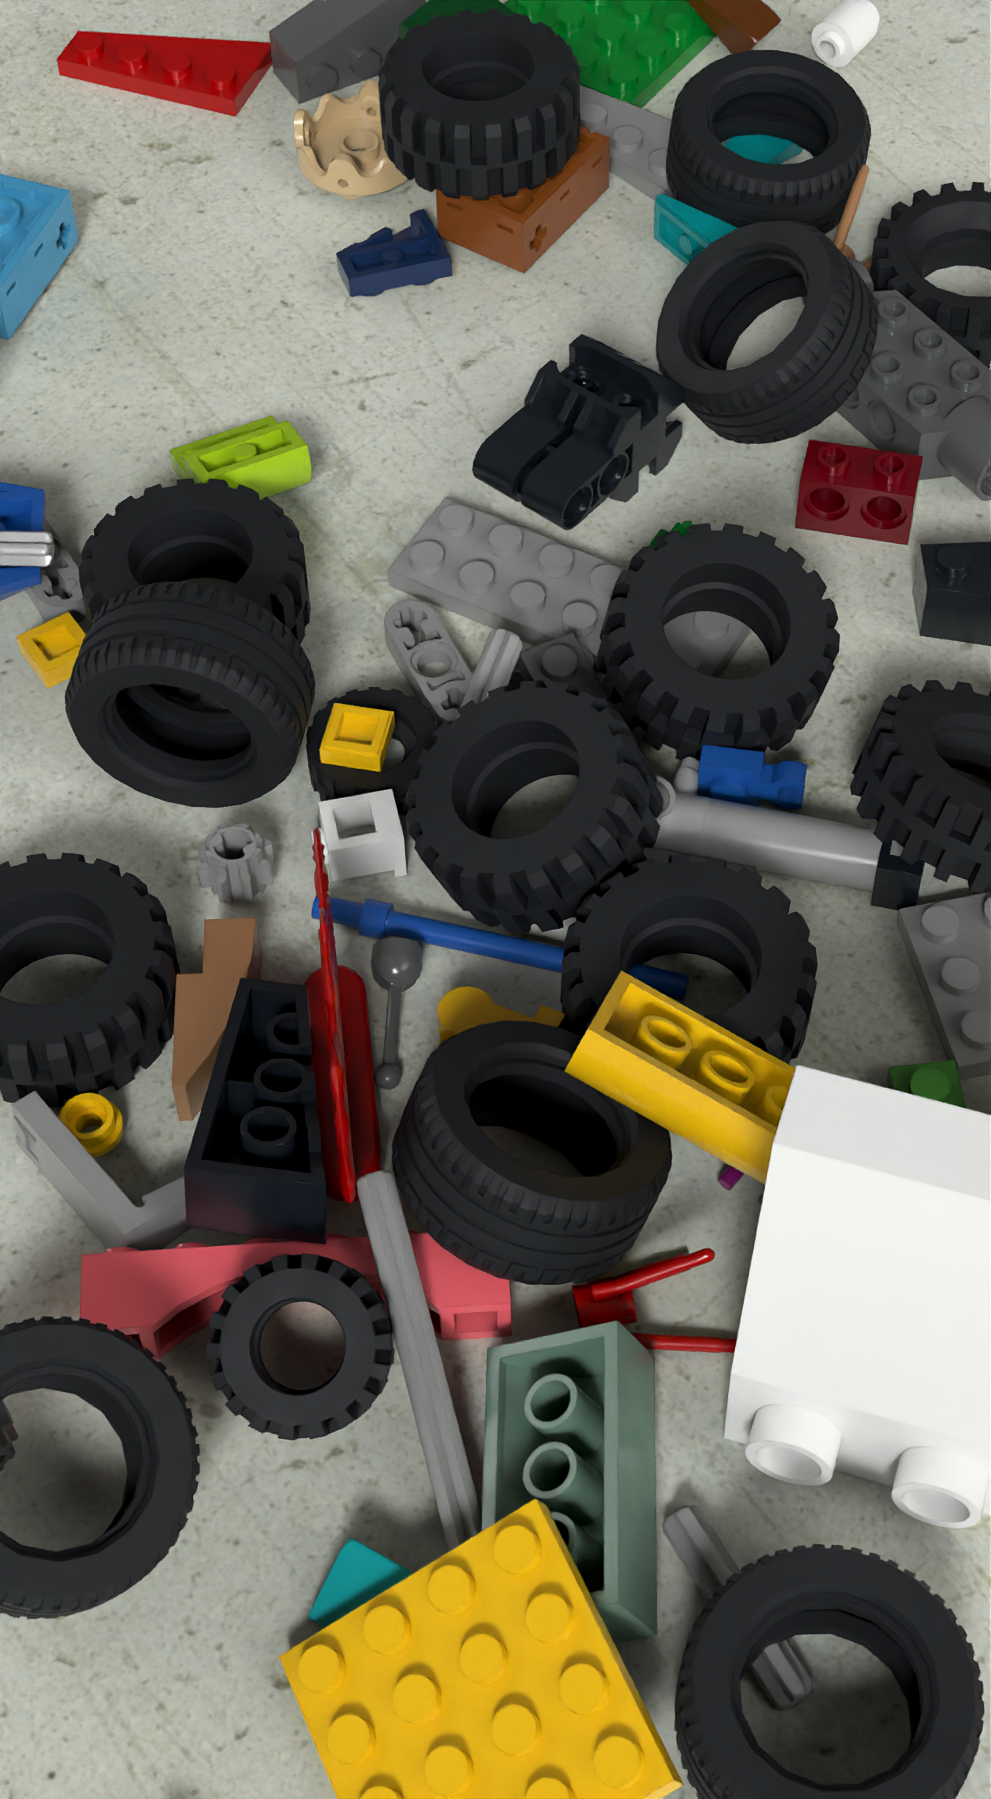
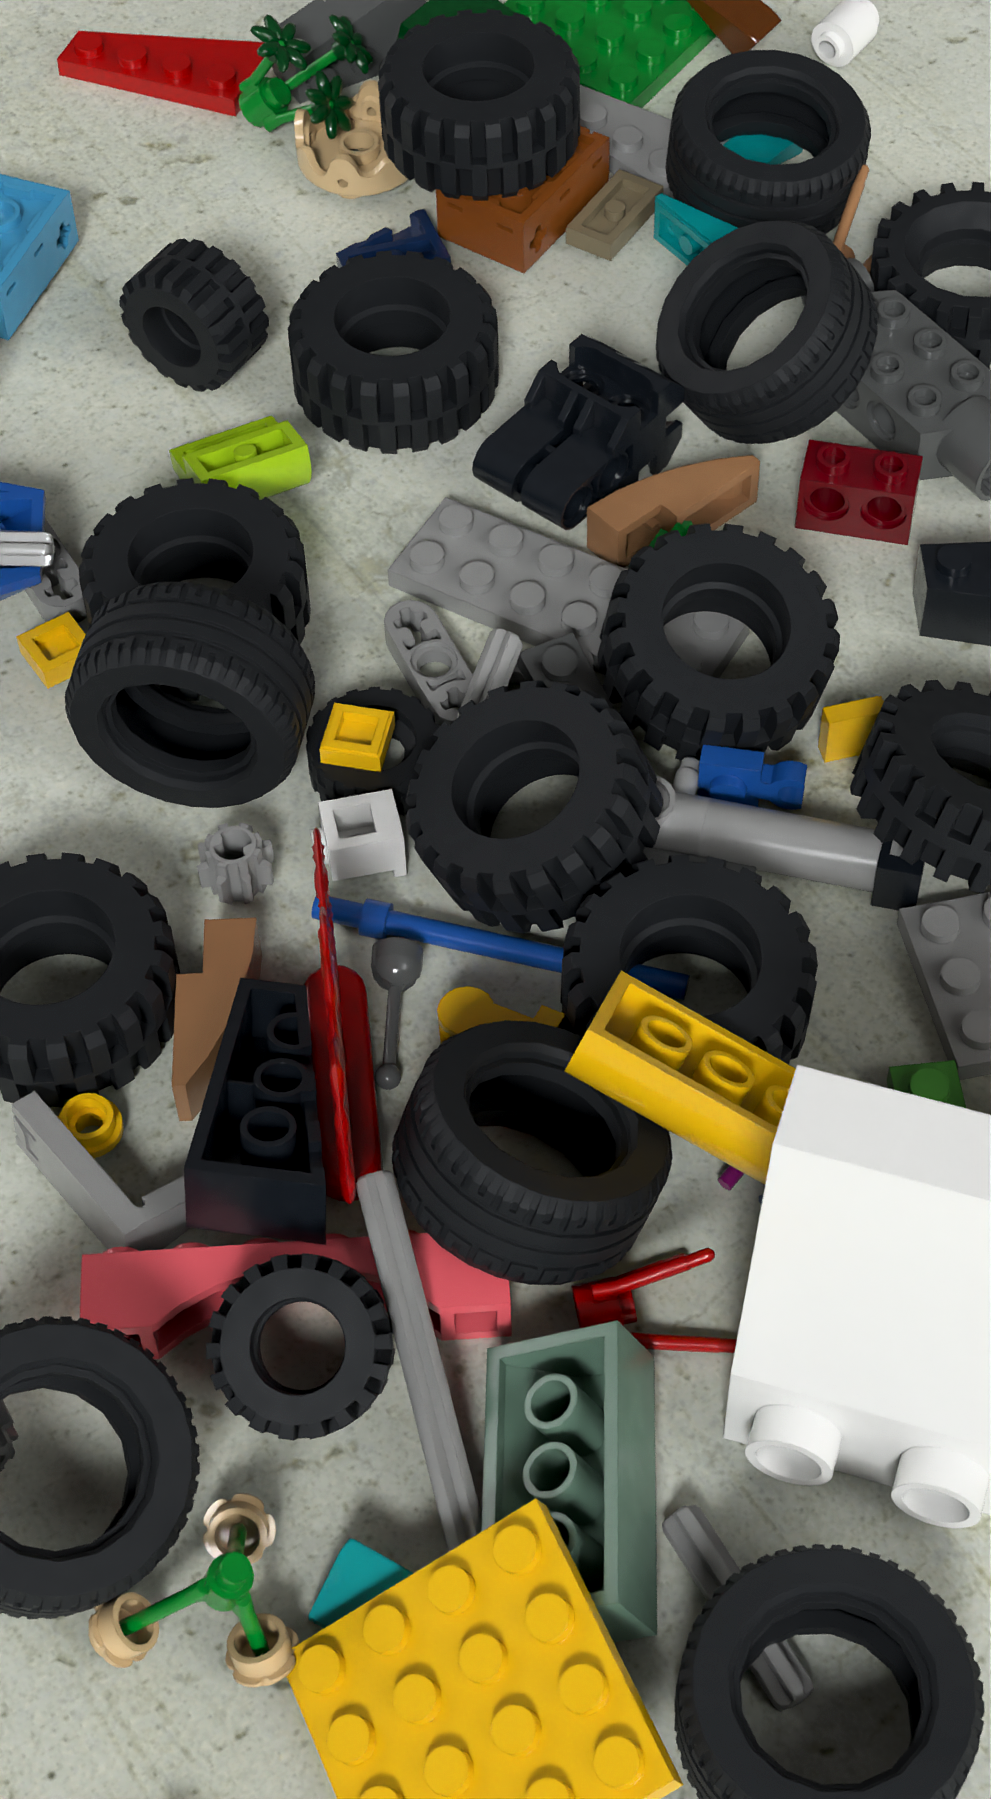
none -> tan plant [88,1493,300,1688]
none -> black tyre [119,238,269,392]
none -> dark green plant [239,14,373,139]
none -> black tyre [288,250,499,454]
none -> dark tan plate [566,169,664,261]
none -> medium nougat slope [587,455,760,568]
none -> yellow tile [818,696,884,763]

